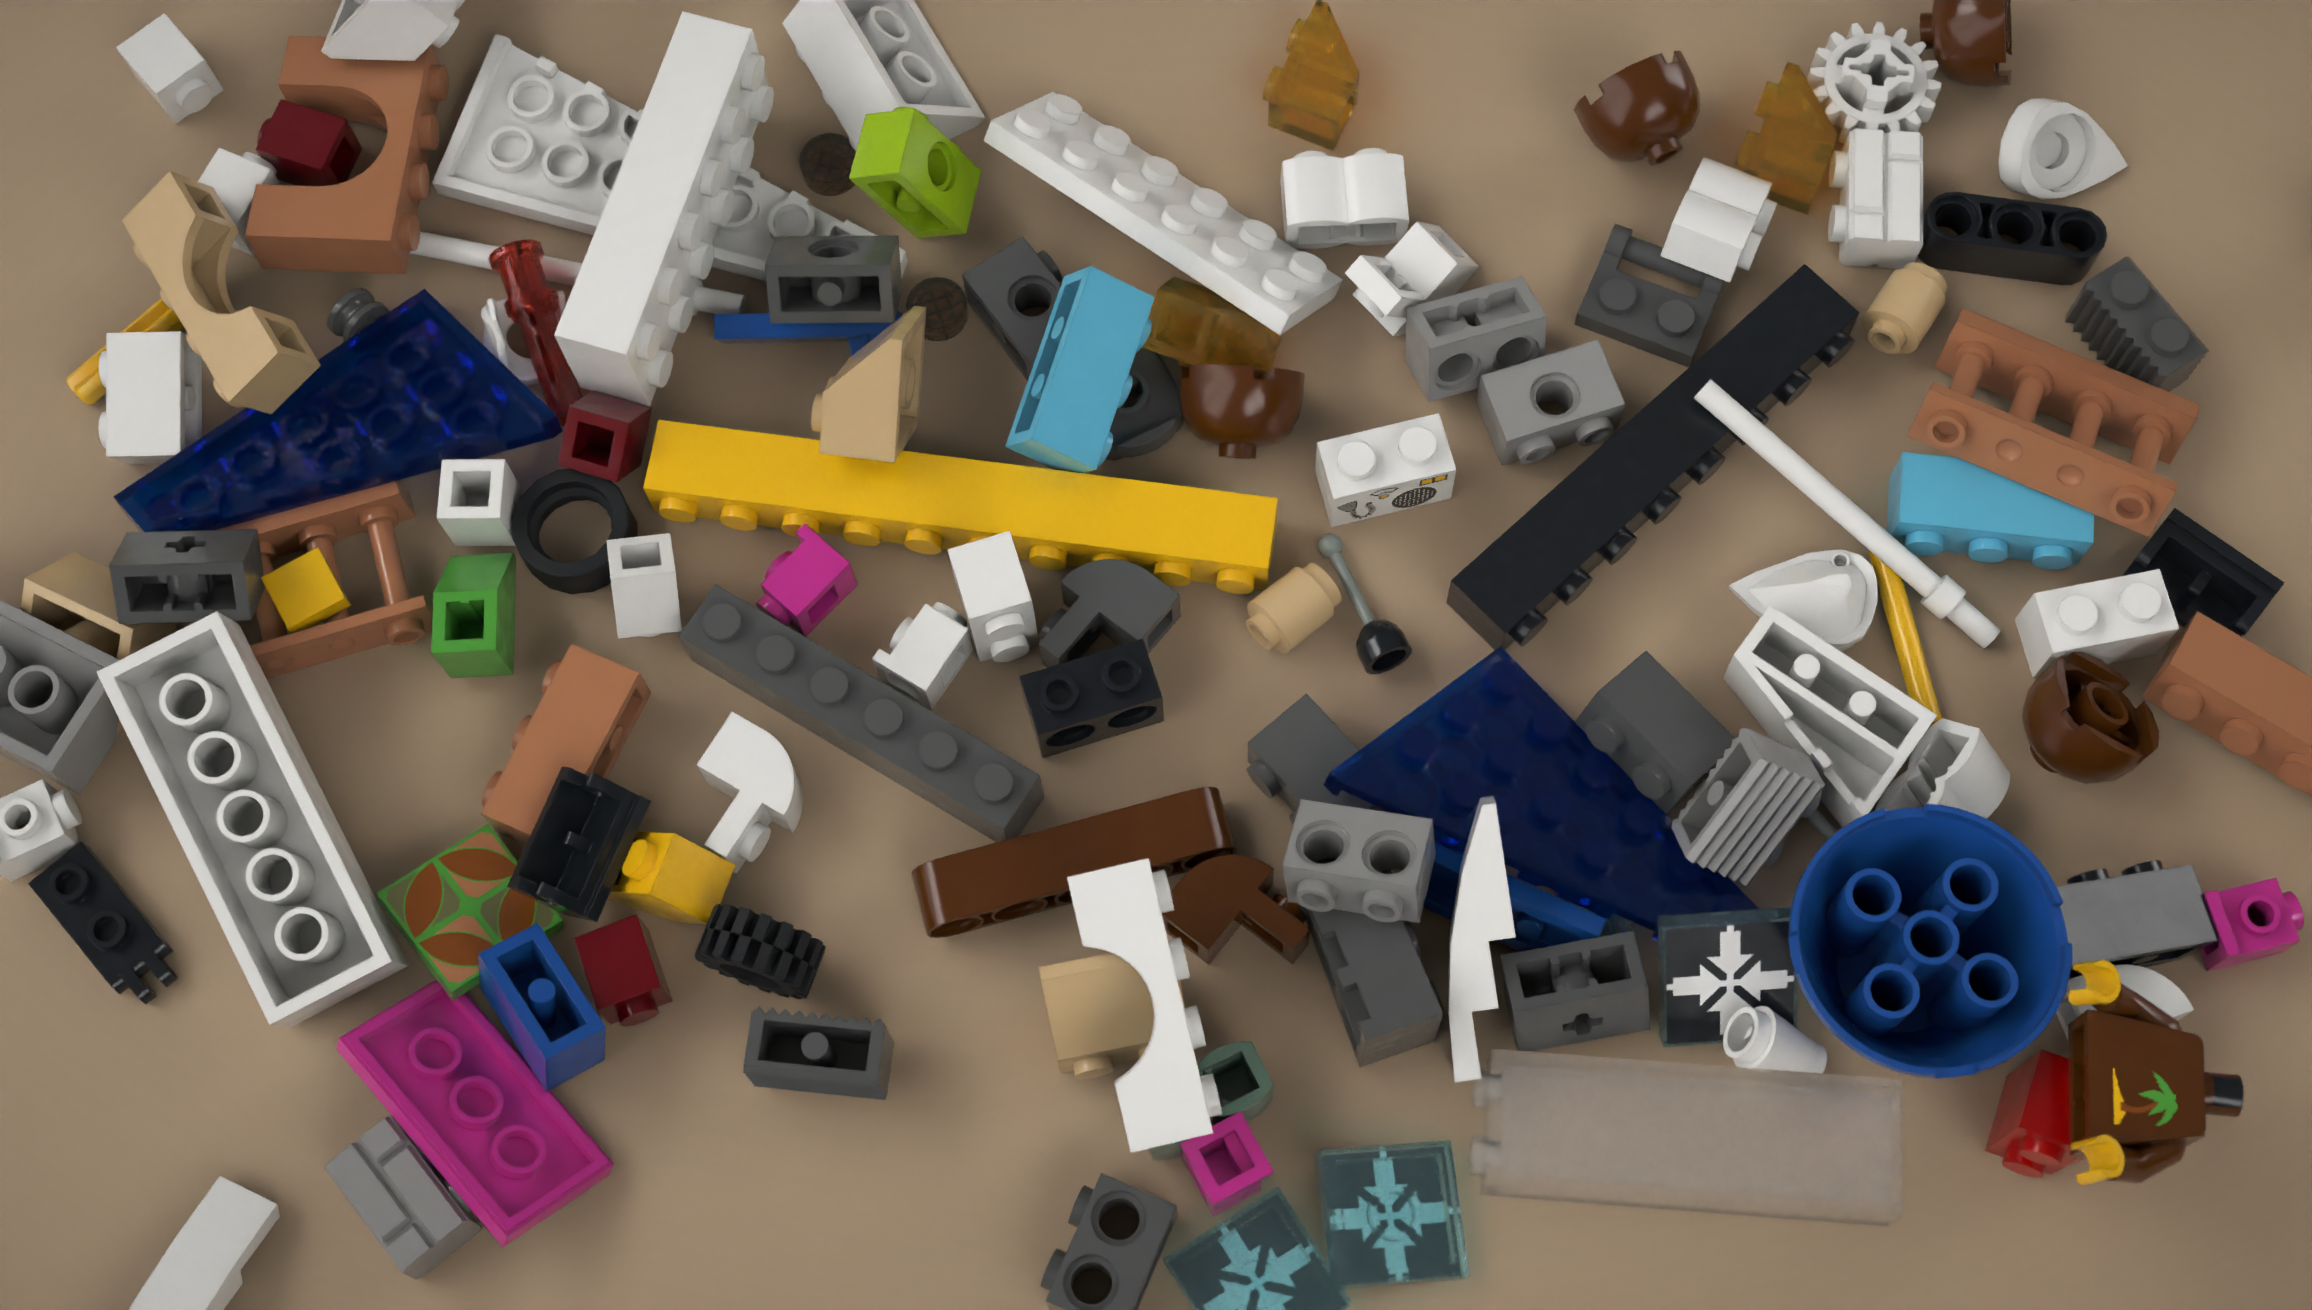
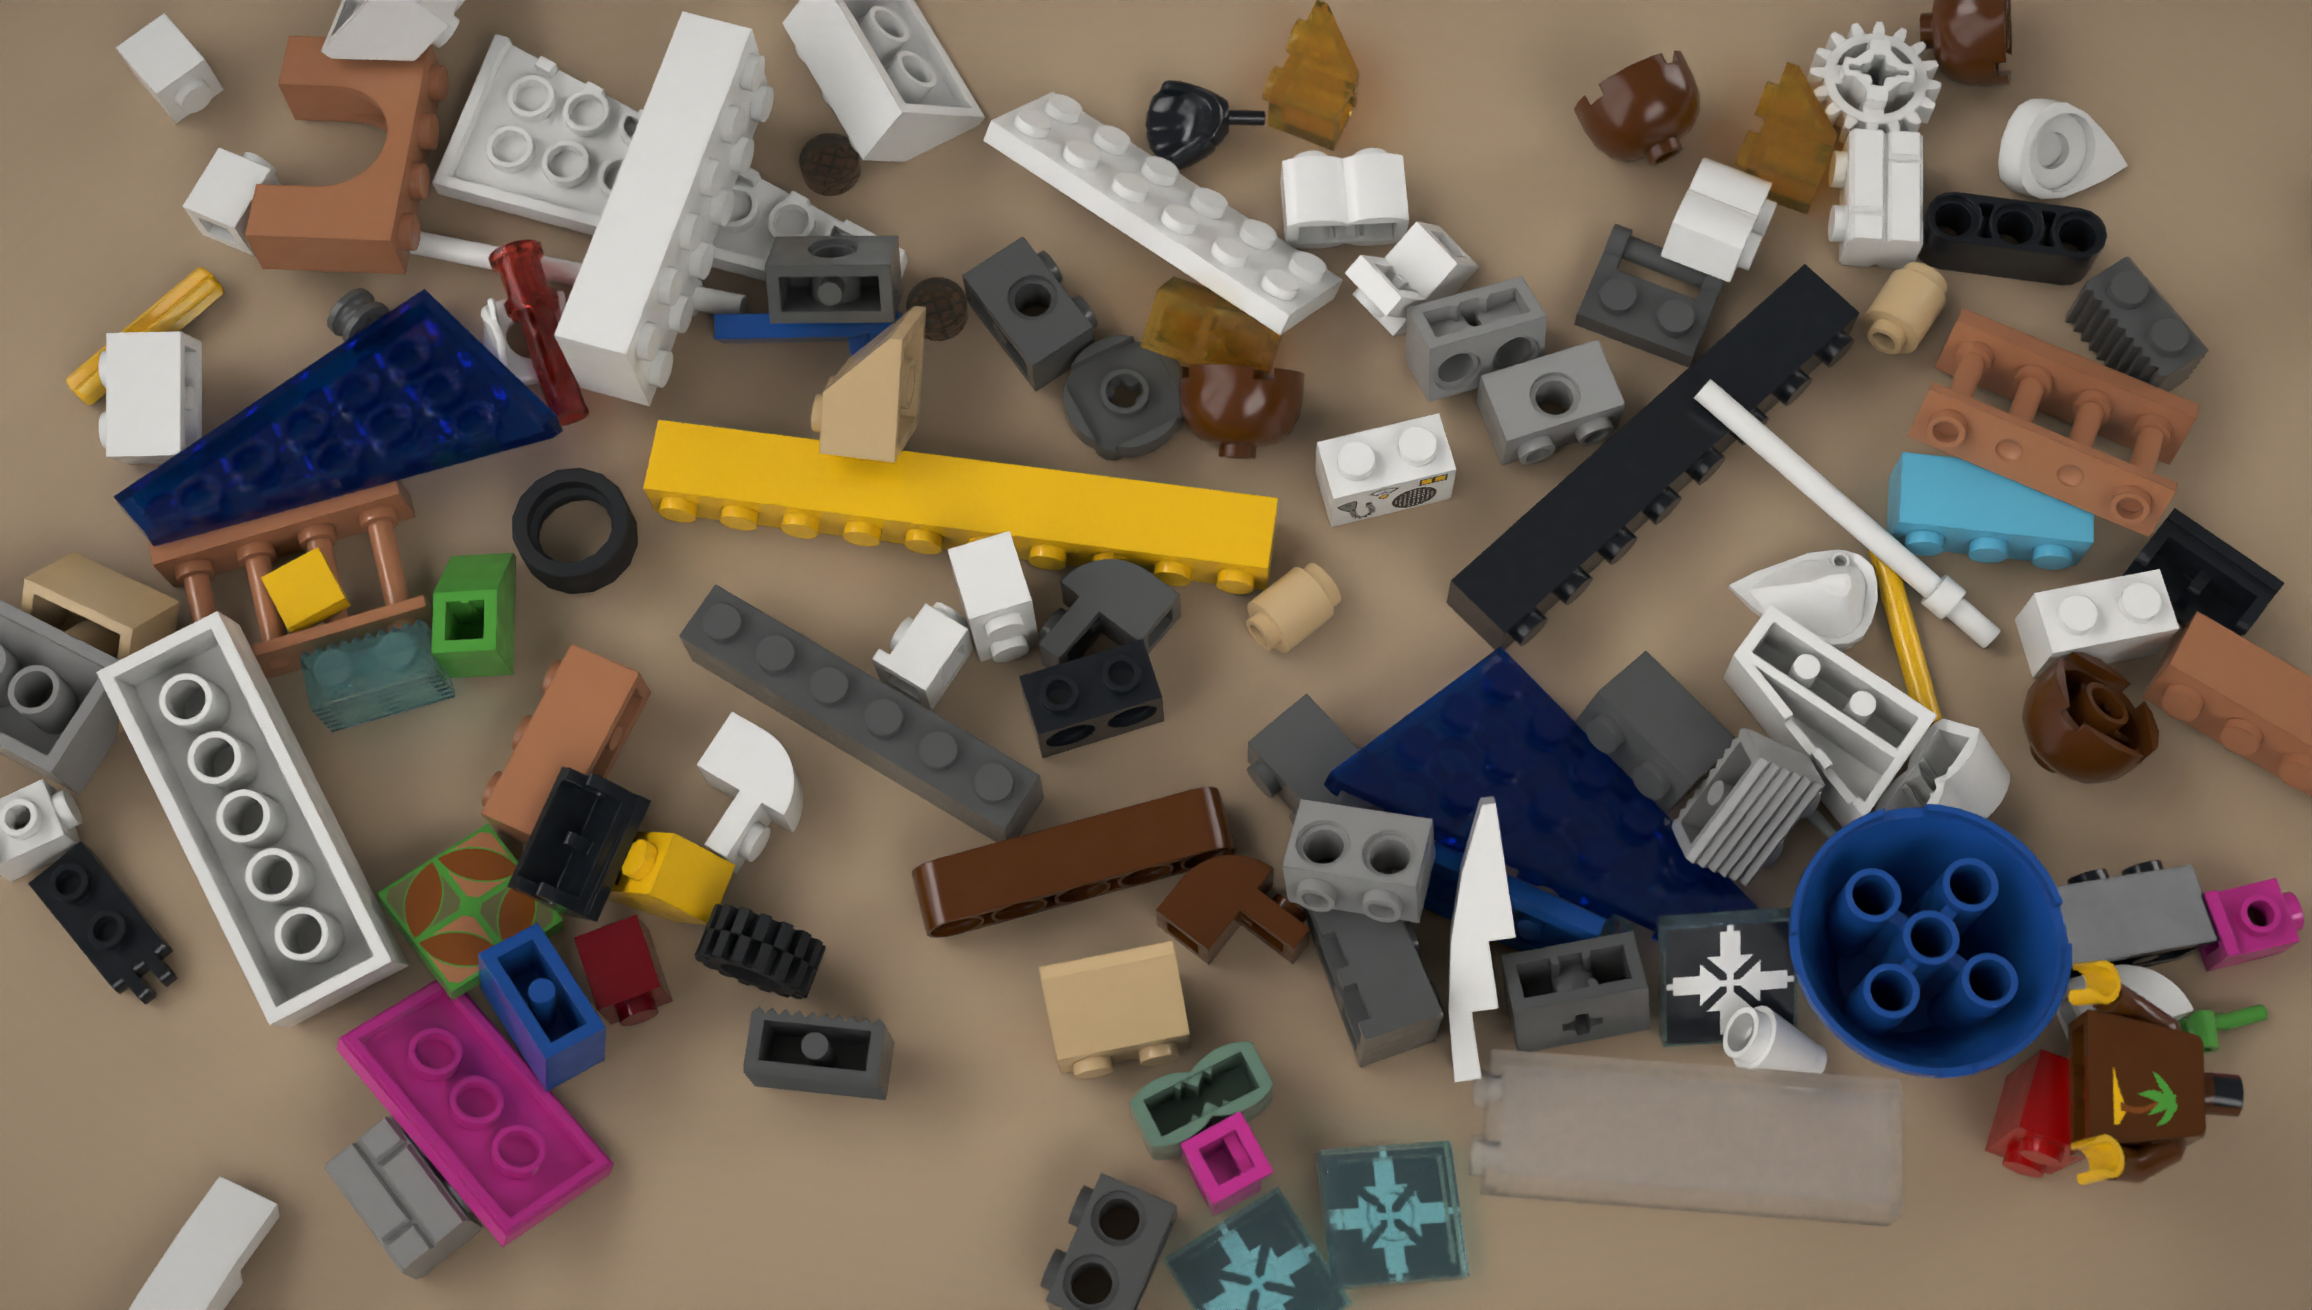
dark grey brick [109,529,265,624] -> none
tan arch [122,171,321,414] -> none
dark red brick [256,99,363,186] -> none
white brick [436,459,522,546] -> none
dark red brick [558,390,653,482] -> none
white brick [606,533,682,639] -> none
dark pink brick [756,524,857,637] -> none
lime brick [849,107,981,239] -> none
medium azure brick [1005,266,1155,473] -> none
white arch [1067,858,1222,1153] -> none
black hinge [1318,533,1412,674] -> none
none -> clear light blue brick [300,619,455,733]
none -> black piece [1145,80,1266,170]
none -> bright green hand [2178,1004,2267,1053]

